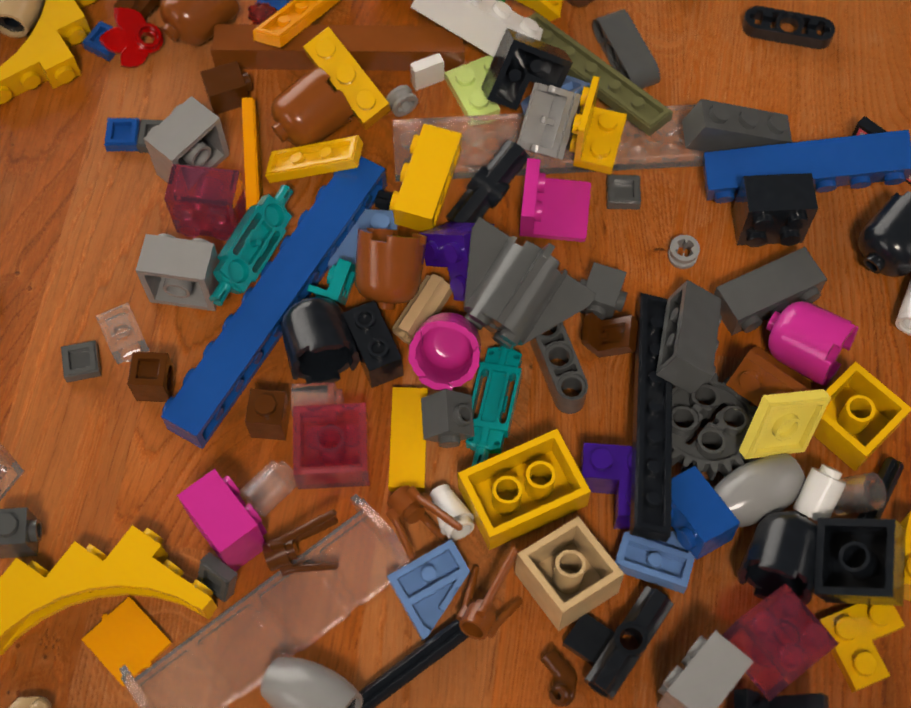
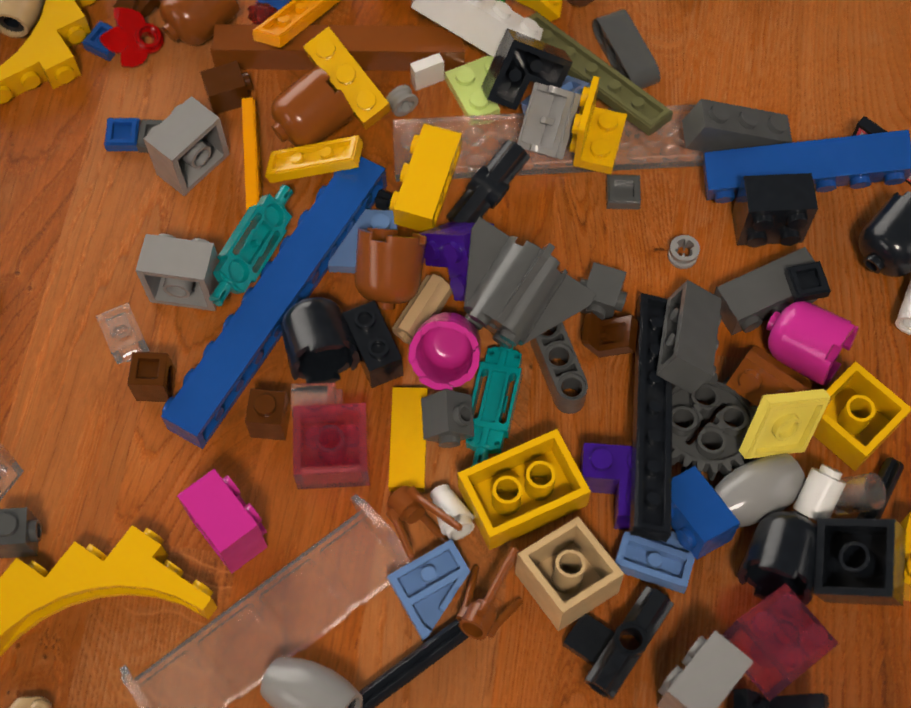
dark grey tile [61,340,102,383] -> none
light orange piece [81,596,172,688] -> none
clear pink brick [164,164,247,241] -> none
dark grey tile [197,552,238,602] -> none
clear brick [240,460,297,517] -> none
reddish brown plant [262,509,339,577] -> none
teal bracket [307,258,356,305] -> none
dark pink bracket [519,158,591,242] -> none
reddish brown arm [541,648,578,707] -> none
black beam [742,6,835,49] -> none
yellow plate [817,604,905,693] -> none
none -> black tile [784,261,831,302]

